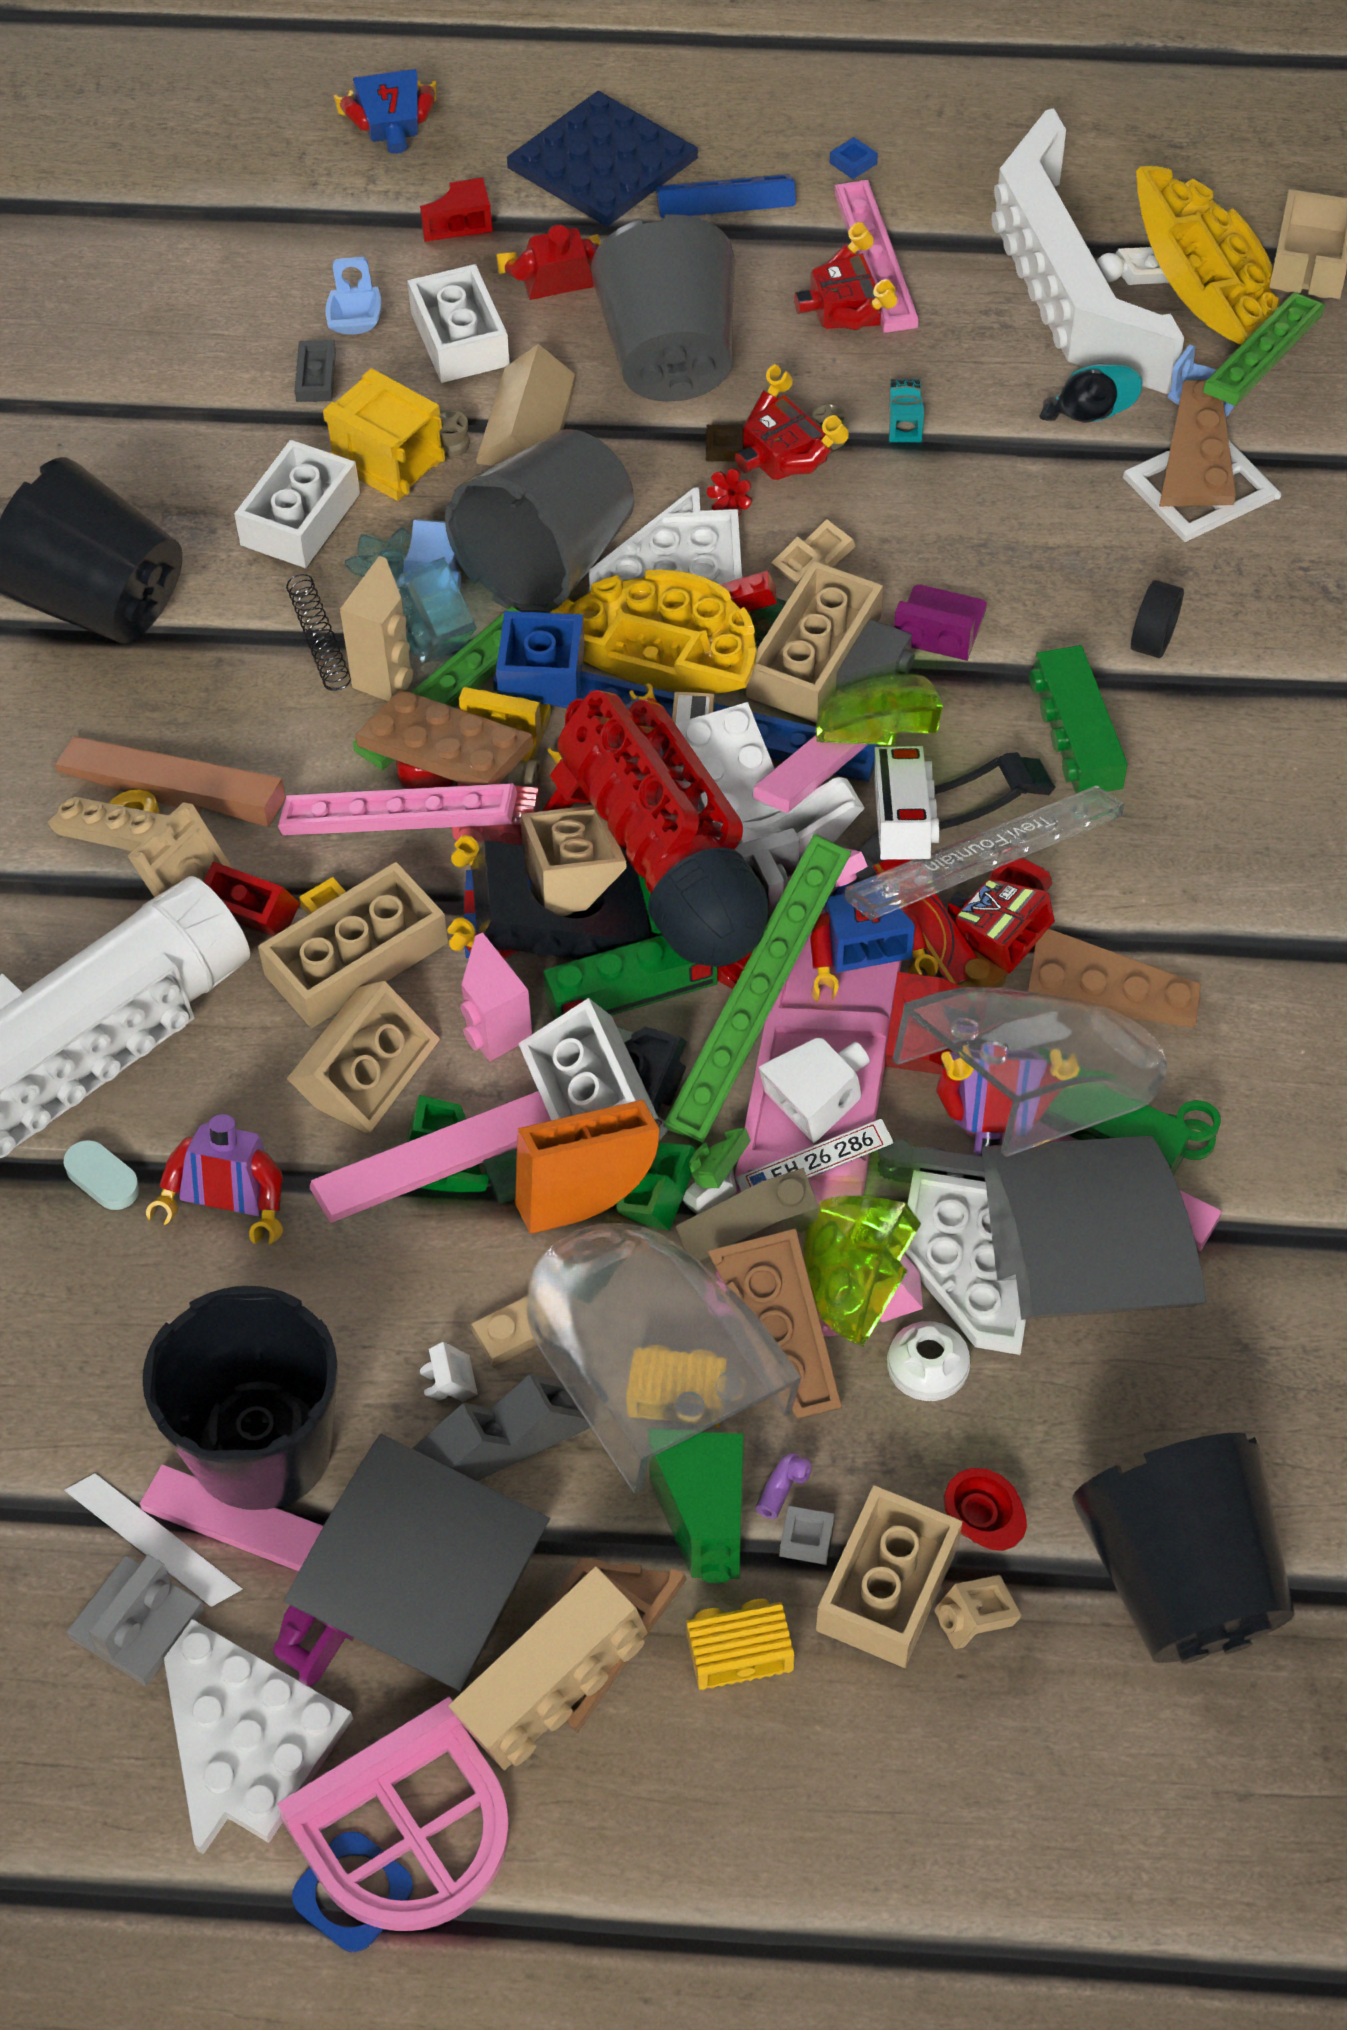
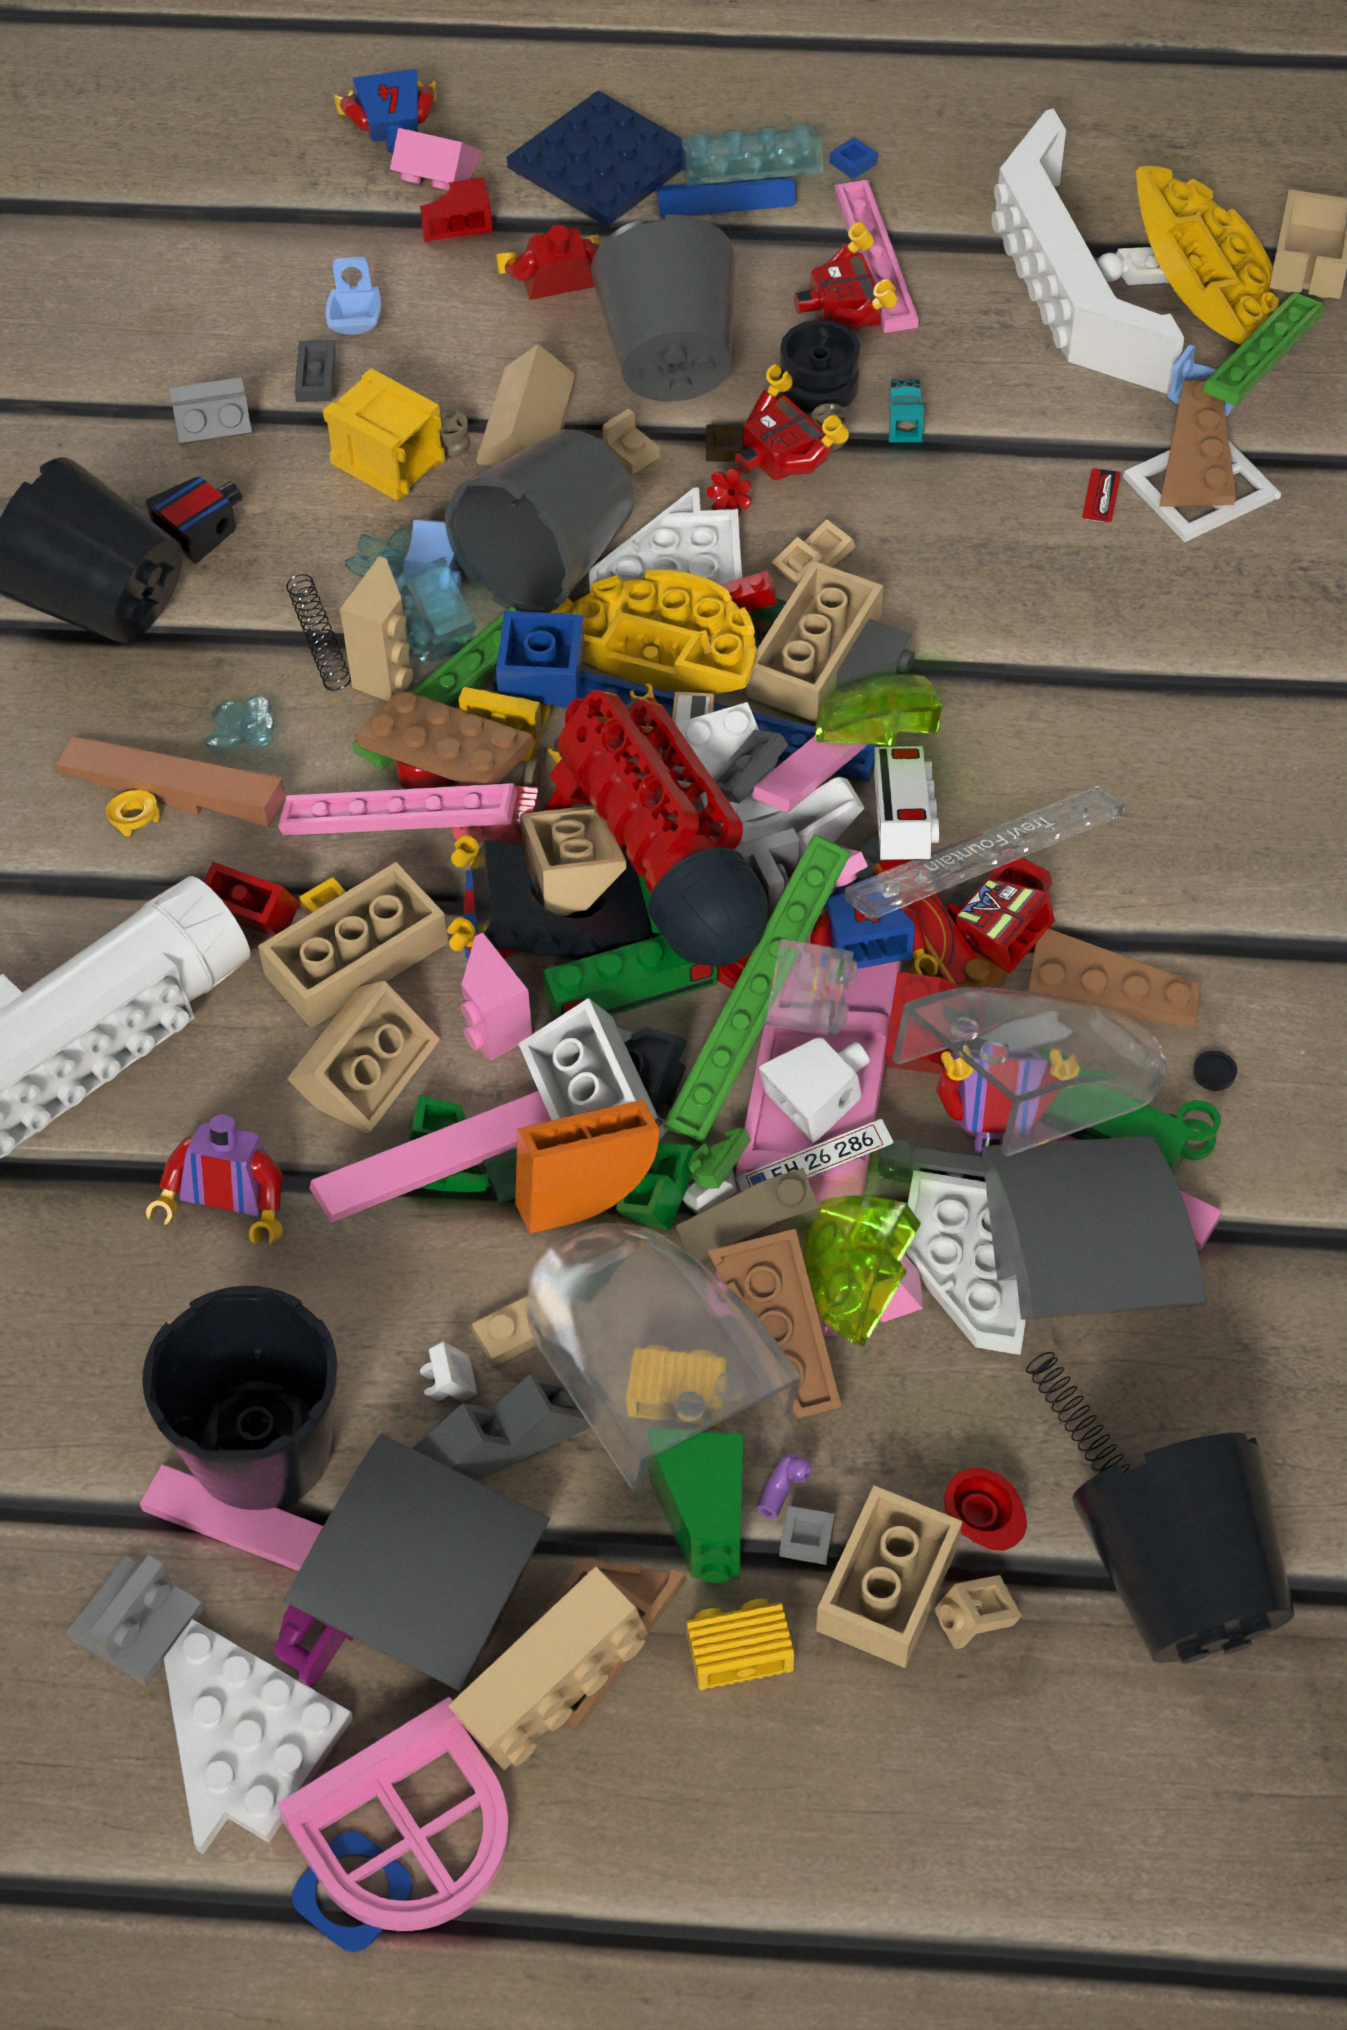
tan bracket [48,796,232,898] -> none
light aqua tile [64,1140,140,1210] -> none
white sticker [64,1473,243,1607] -> none
white brick [234,440,360,568] -> none
white brick [407,264,510,383] -> none
white piece [887,1321,970,1401] -> none
magenta bracket [894,585,987,661] -> none
black piece [934,752,1056,830] -> none
green brick [1029,645,1128,797] -> none
black hair [1039,364,1142,423] -> none
black tyre [1131,580,1184,658] -> none
none -> black torso [146,477,242,564]
none -> light grey bracket [169,377,252,445]
none -> clear light blue plate [203,695,275,750]
none -> bright pink slope [390,128,483,191]
none -> tan bracket [603,409,660,475]
none -> clear light blue brick [681,124,823,185]
none -> dark grey plate [713,730,788,803]
none -> clear piece [765,938,857,1036]
none -> black wheel [780,320,860,413]
none -> black piece [1026,1352,1131,1474]
none -> sticker [1082,468,1121,523]
none -> black piece [1193,1051,1237,1091]

